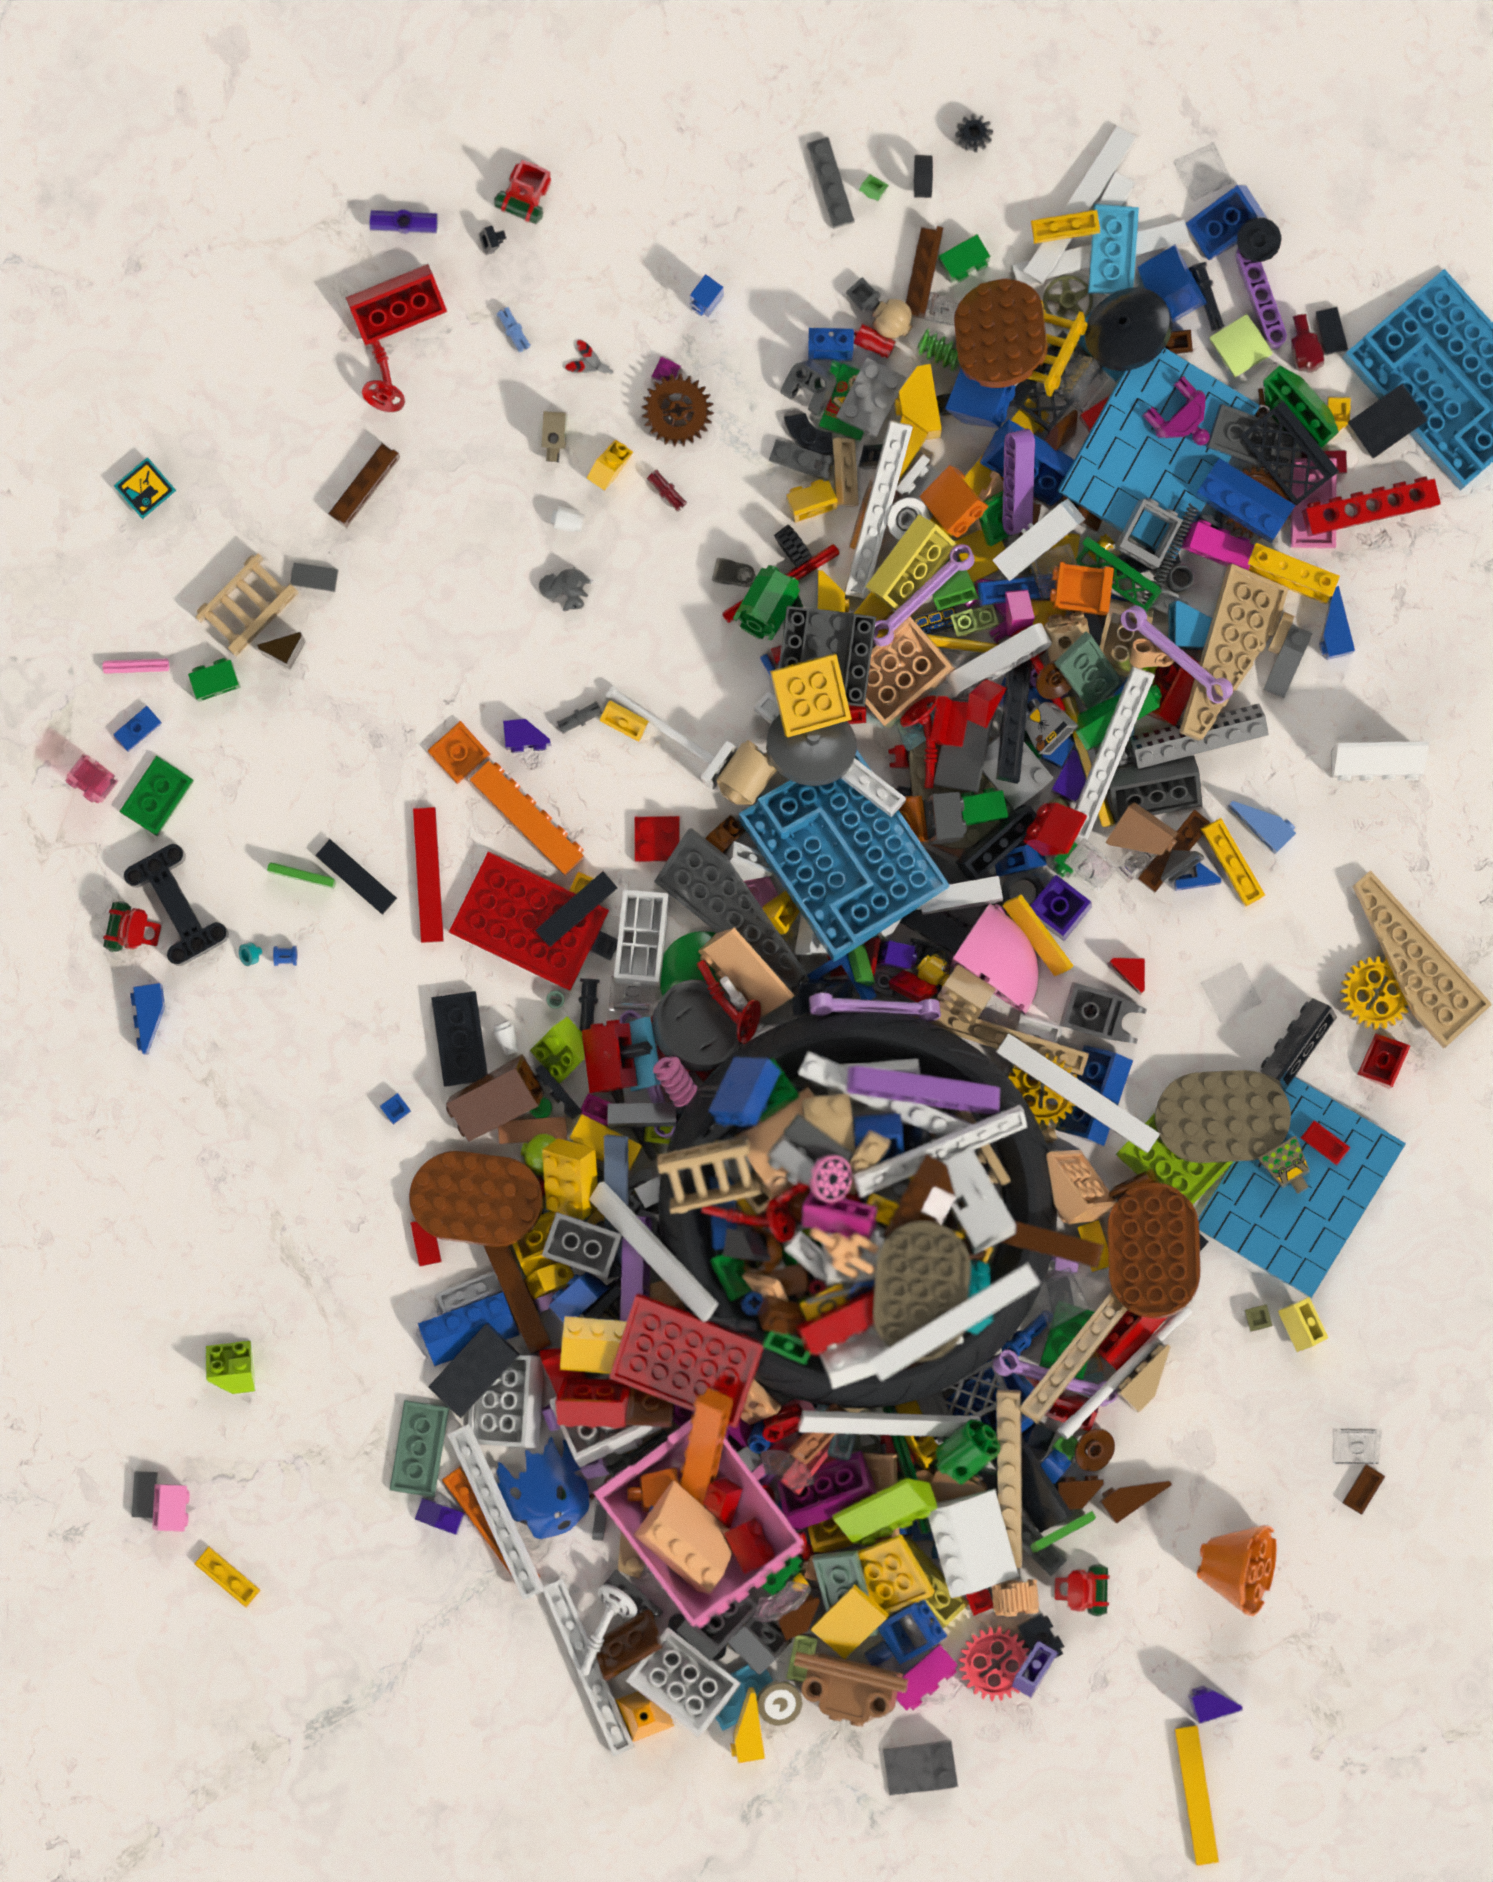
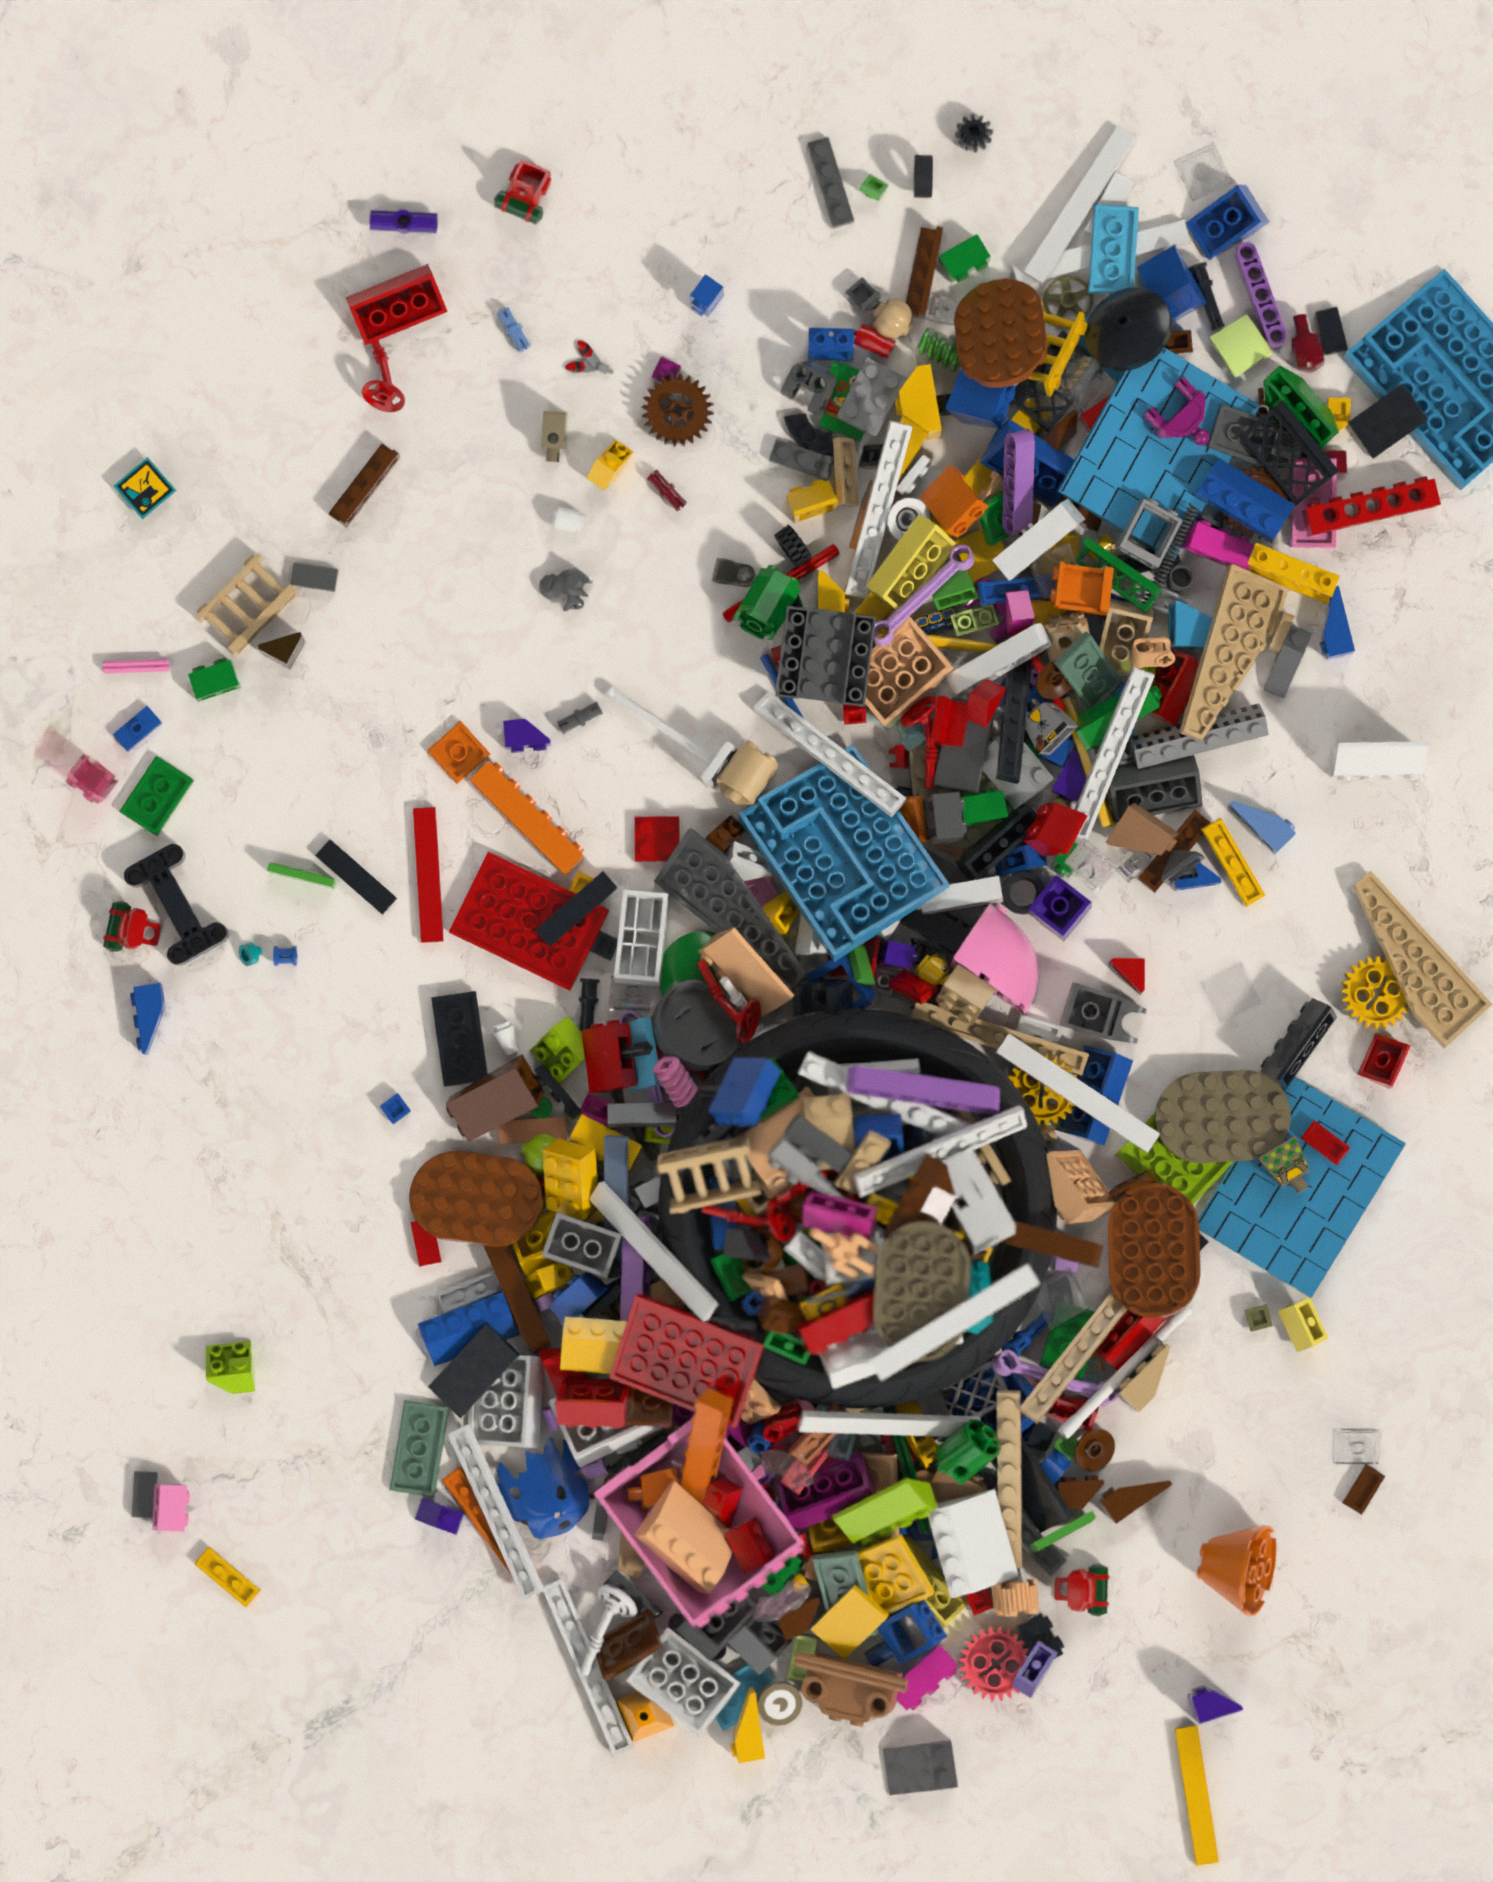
black tile [479,225,507,255] -> none
sand green hinge [546,990,565,1009] -> none
yellow plate [599,700,649,742] -> none
dark grey dish [766,714,857,786] -> none
yellow plate [770,653,852,738] -> none
lavender piece [809,993,941,1021] -> none
bright pink tile [810,1155,852,1202] -> none
yellow tile [1002,894,1074,976] -> none
yellow tile [1031,210,1100,244] -> none
yellow slope [1077,1220,1109,1273] -> none
lavender piece [1121,605,1233,704] -> none
black tile [1237,217,1282,262] -> none

